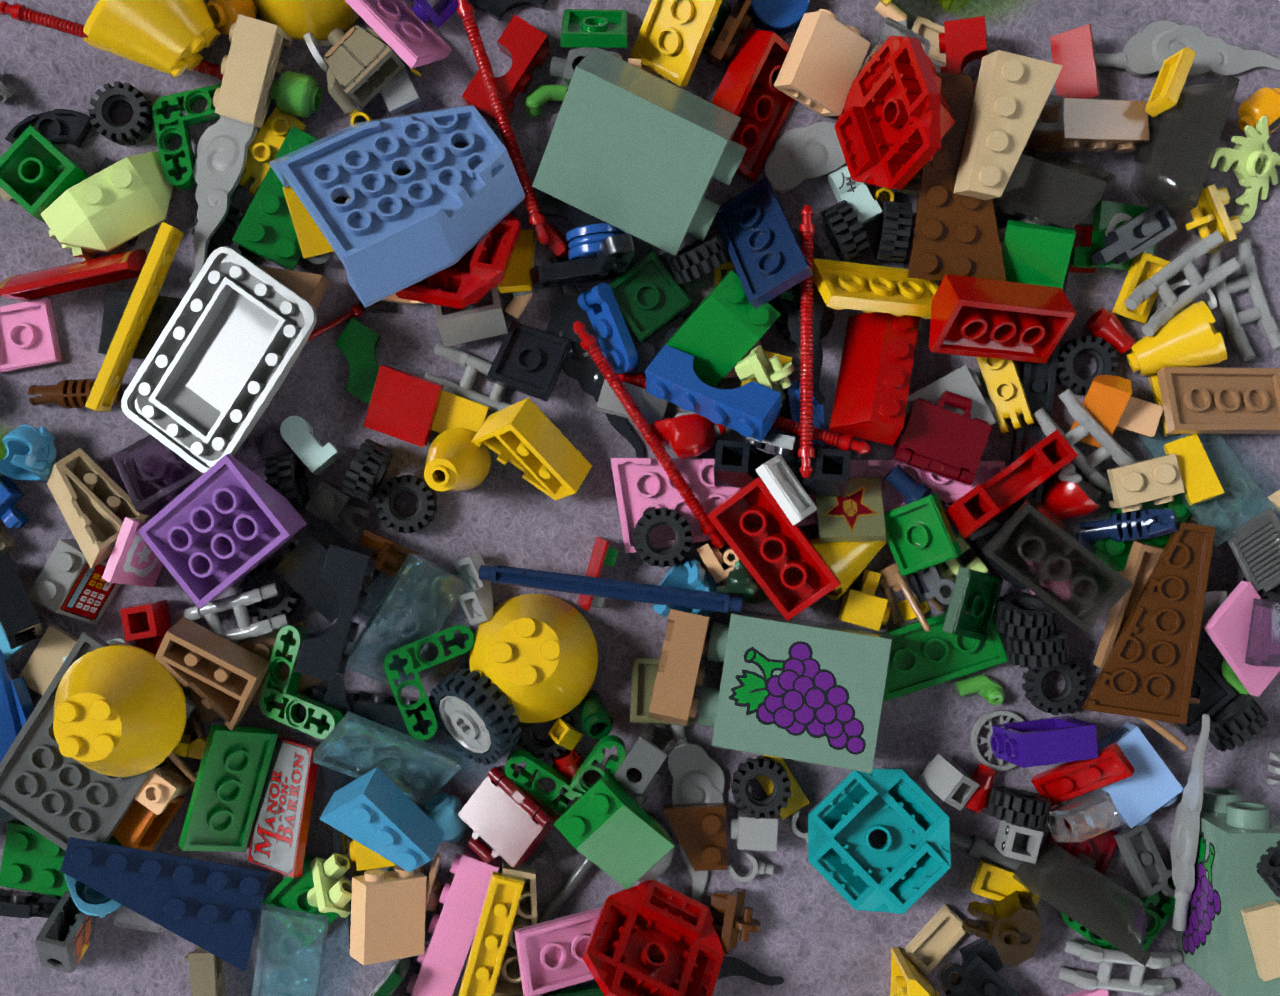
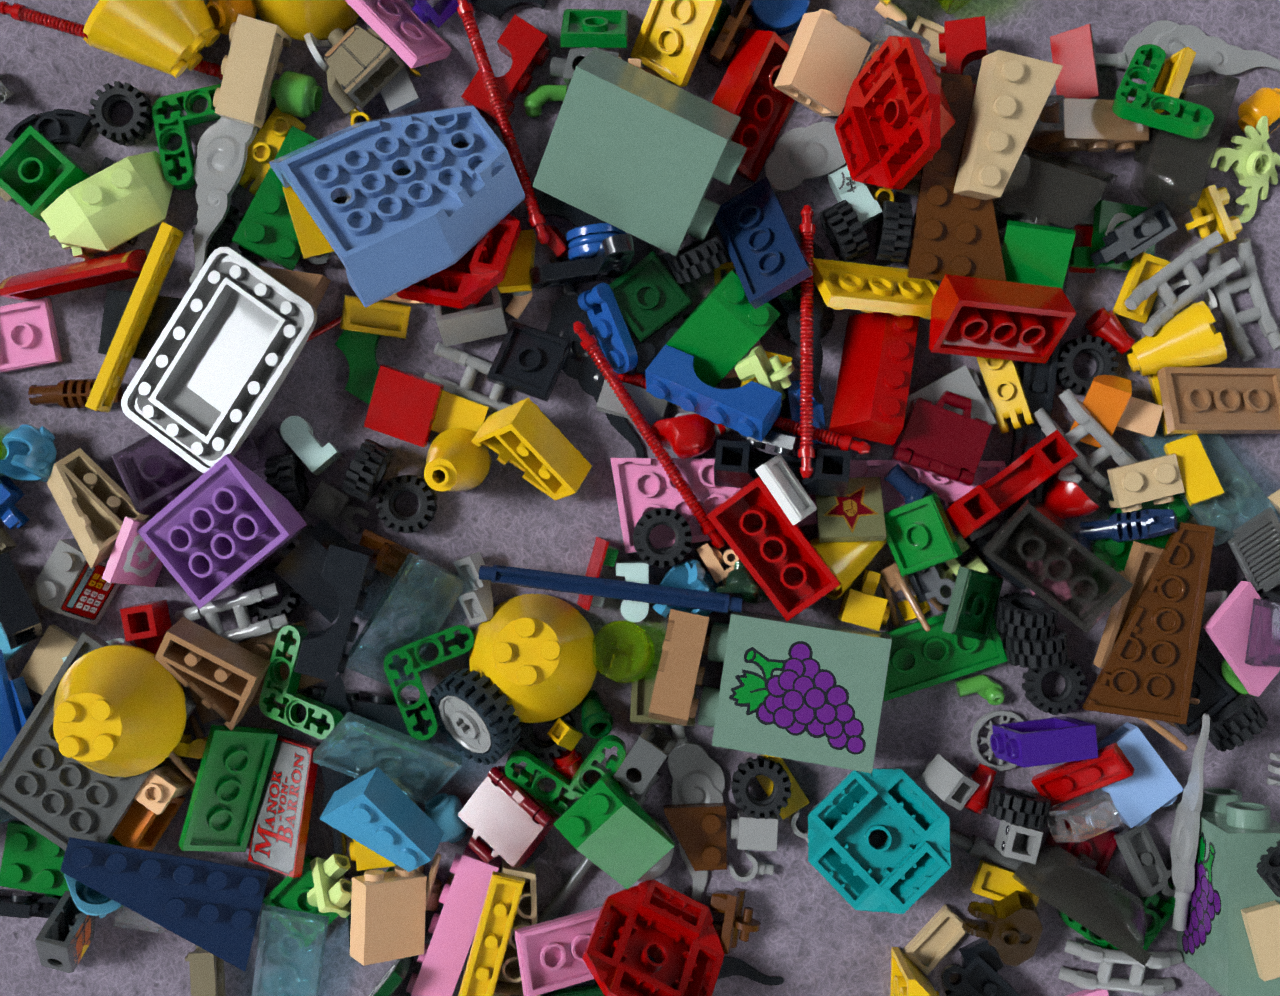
none -> yellow tile [340,295,411,339]
none -> clear neon green head [592,620,655,683]
none -> light aqua leg [616,561,649,623]
none -> green beam [1112,44,1214,139]

